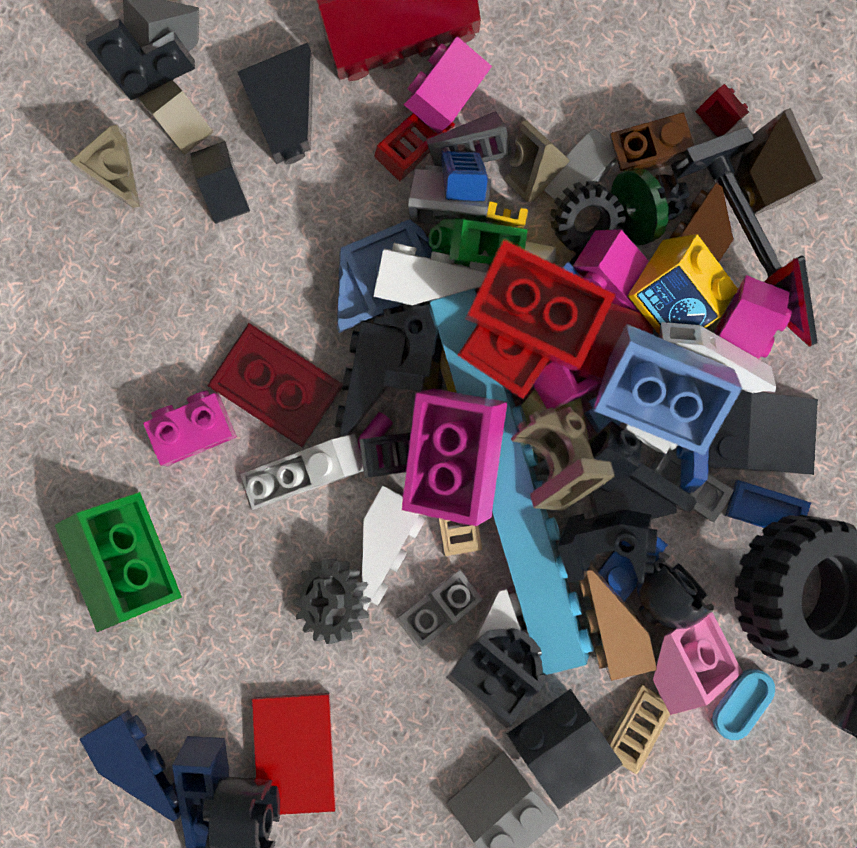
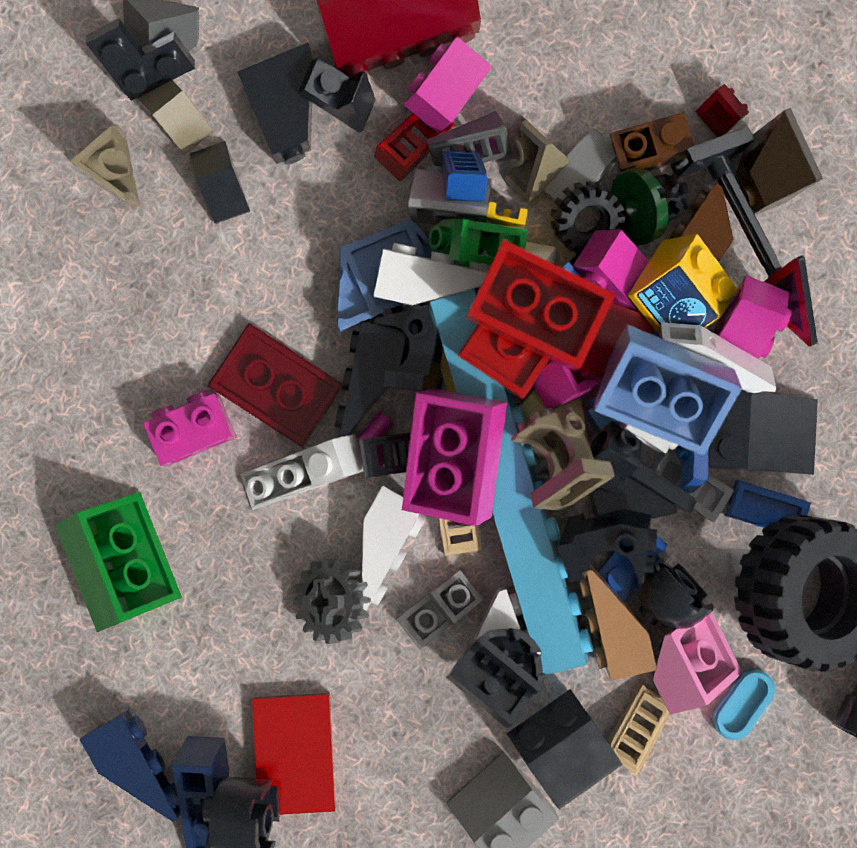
none -> black slope [298,57,376,133]

